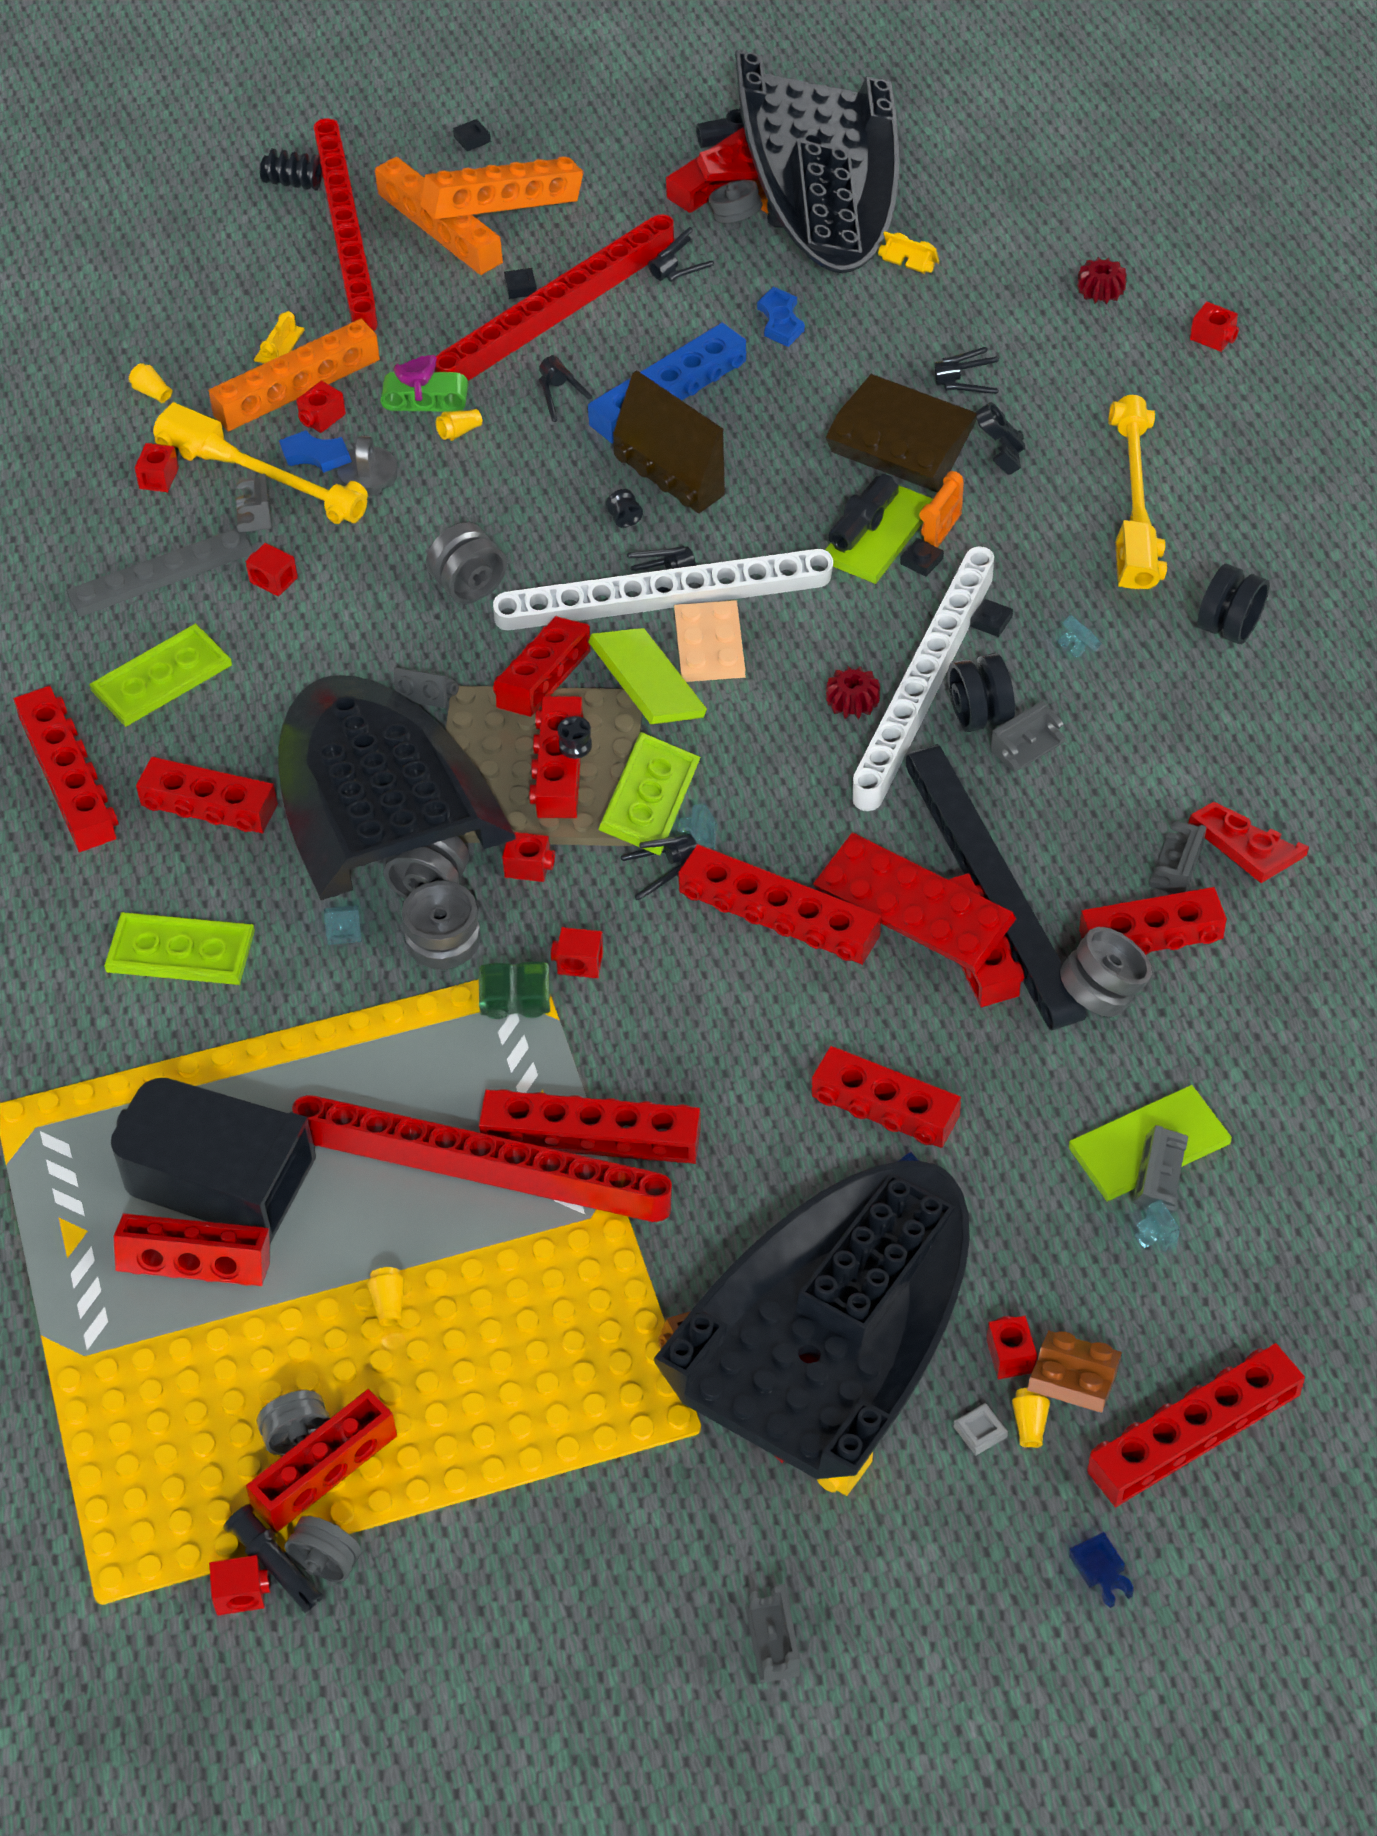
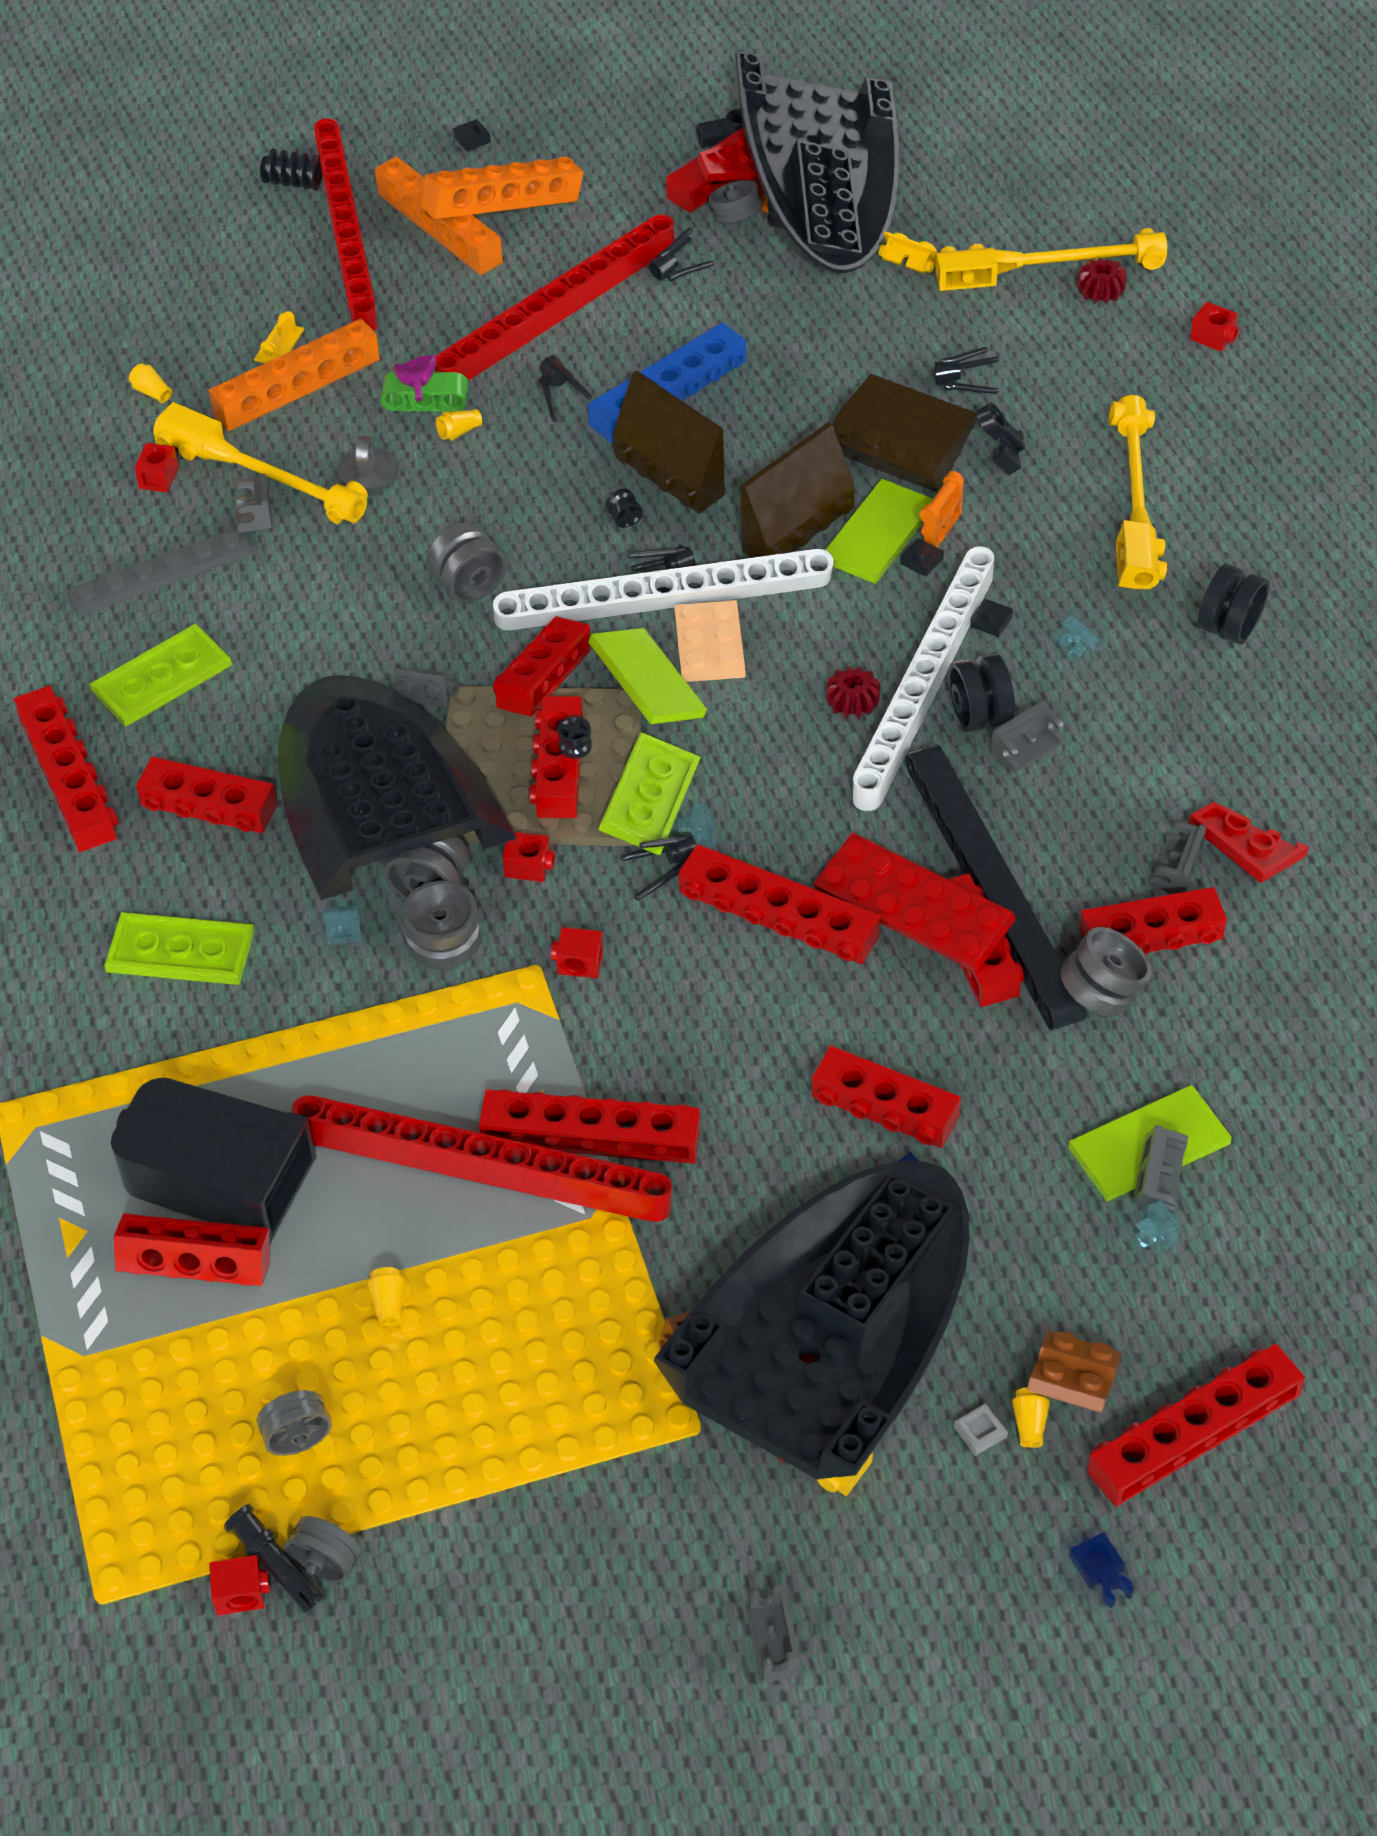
red brick [245,543,298,597] -> none
red brick [245,1389,397,1533] -> none
blue tile [279,430,352,473] -> none
red brick [296,380,346,433] -> none
clear green brick [479,962,551,1019] -> none
black plate [504,268,537,299] -> none
blue tile [757,286,805,347] -> none
black piece [829,473,899,553] -> none
red brick [987,1316,1037,1380] -> none
none -> dark brown slope [741,422,854,558]
none -> yellow bar [935,228,1167,291]

